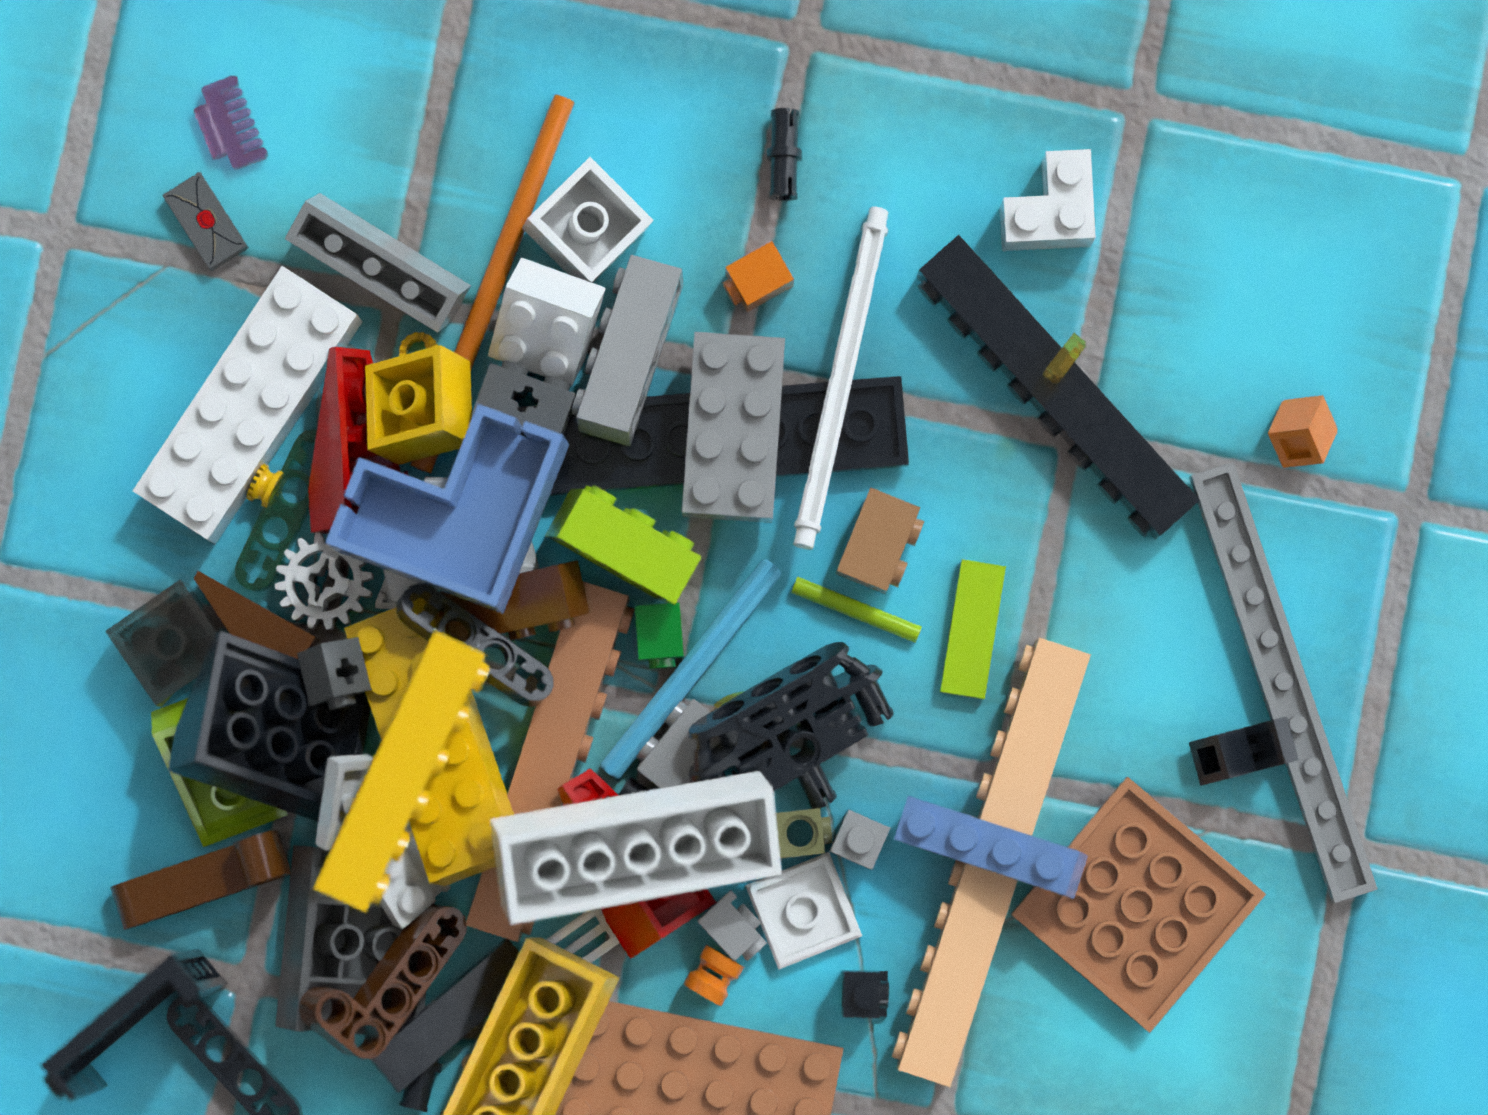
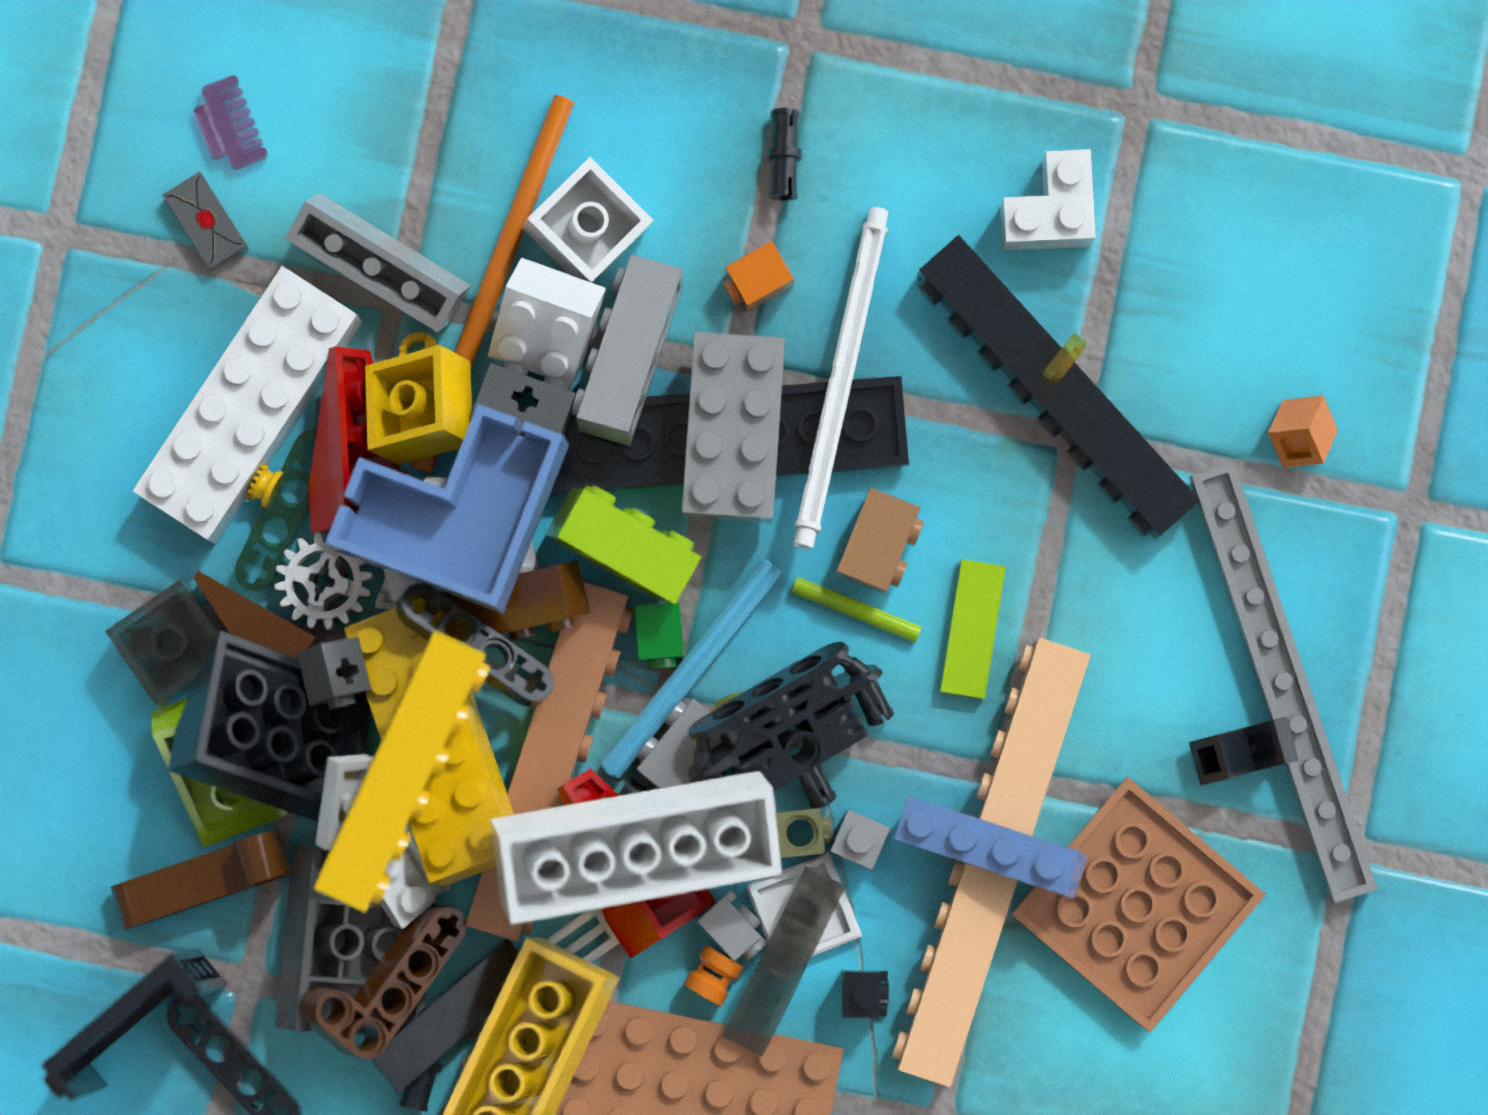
none -> clear smoke slope [722,866,846,1057]

